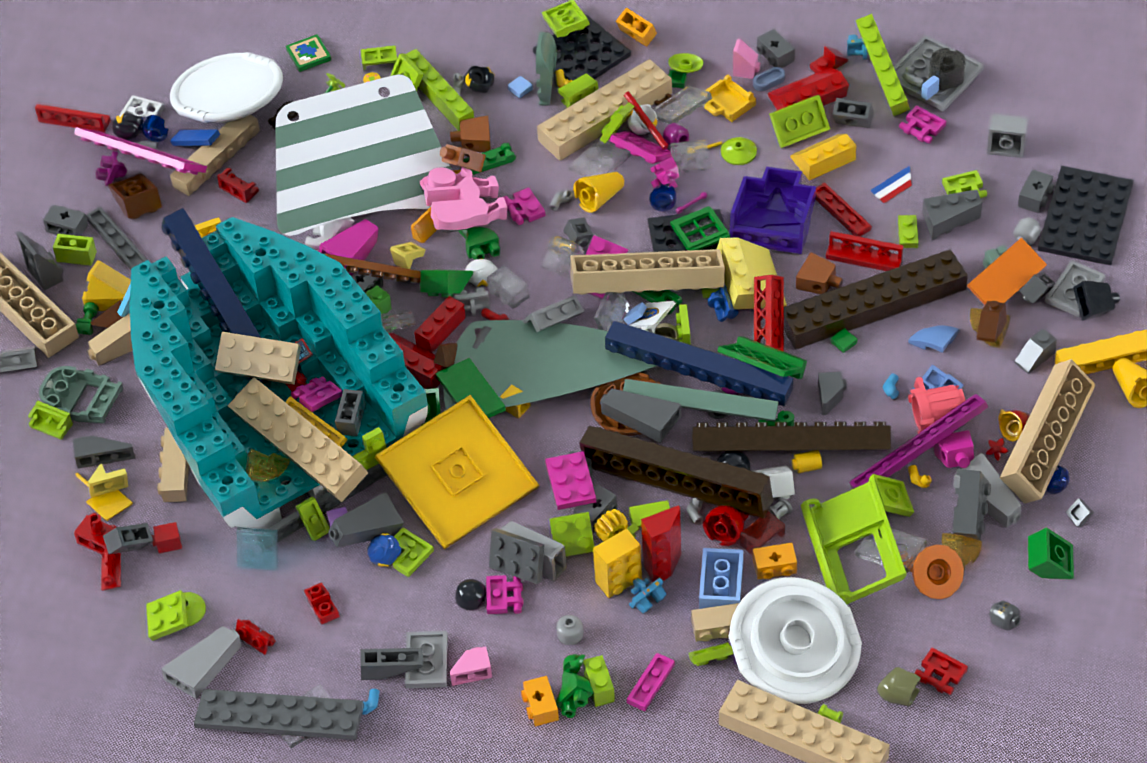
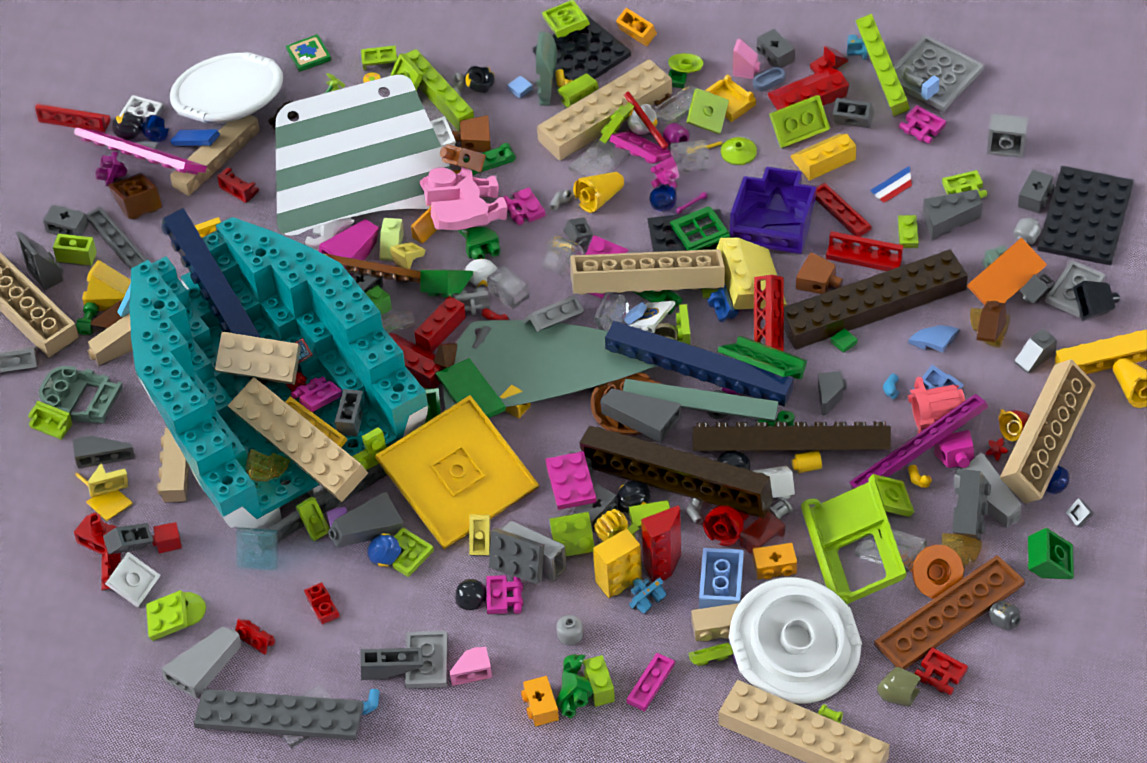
clear smoke brick [929,48,966,91] -> none
none -> white tile [105,552,161,608]
none -> yellowish green slope [379,218,404,261]
none -> white hinge [430,116,456,147]
none -> light yellow slope [469,514,491,555]
none -> black hair [617,480,651,513]
none -> lime plate [686,88,729,134]
none -> dark orange plate [874,555,1025,670]

